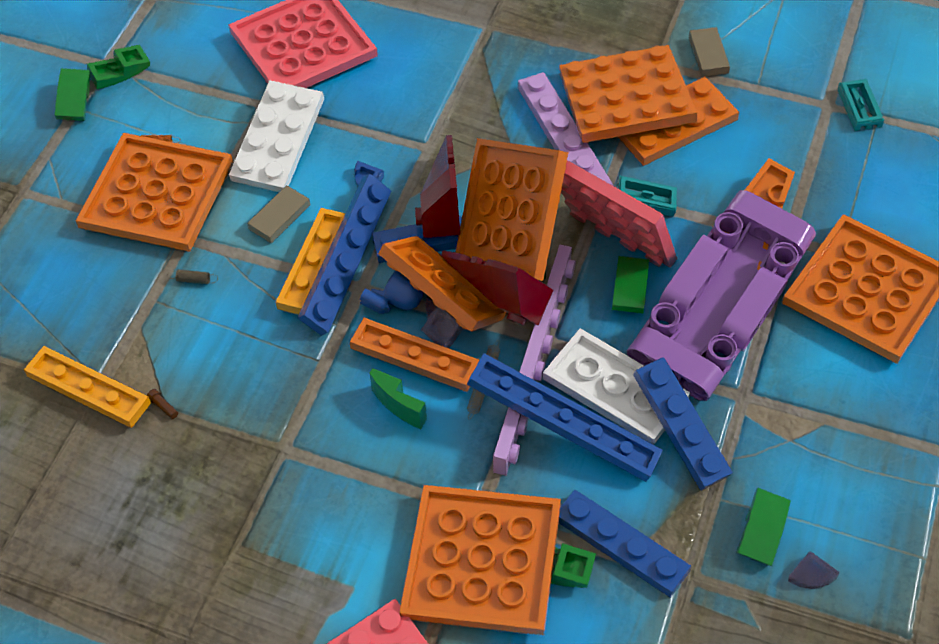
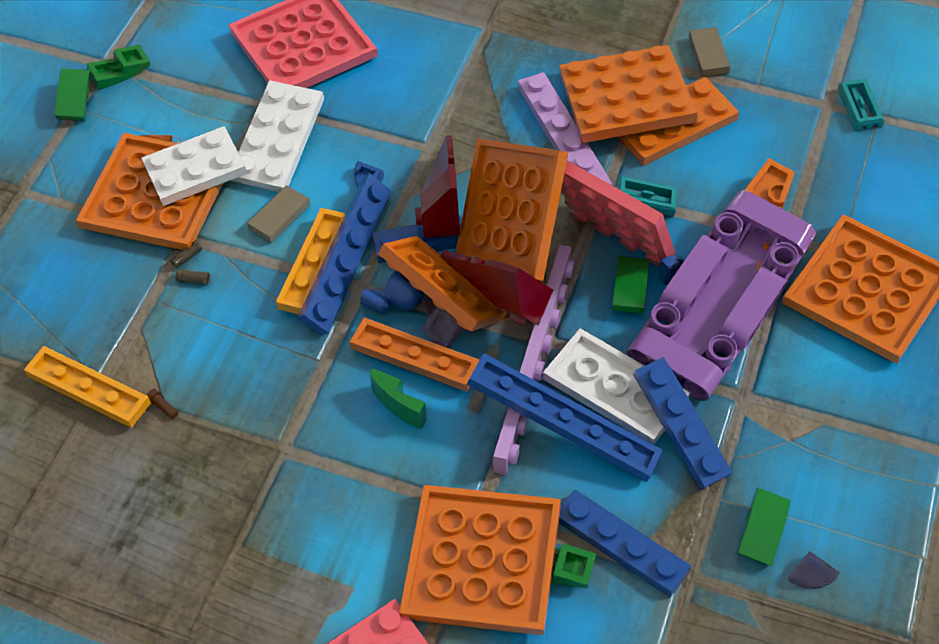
none -> white plate [142,126,247,206]
none -> dark tan piece [165,239,207,271]
none -> blue tile [659,255,685,285]

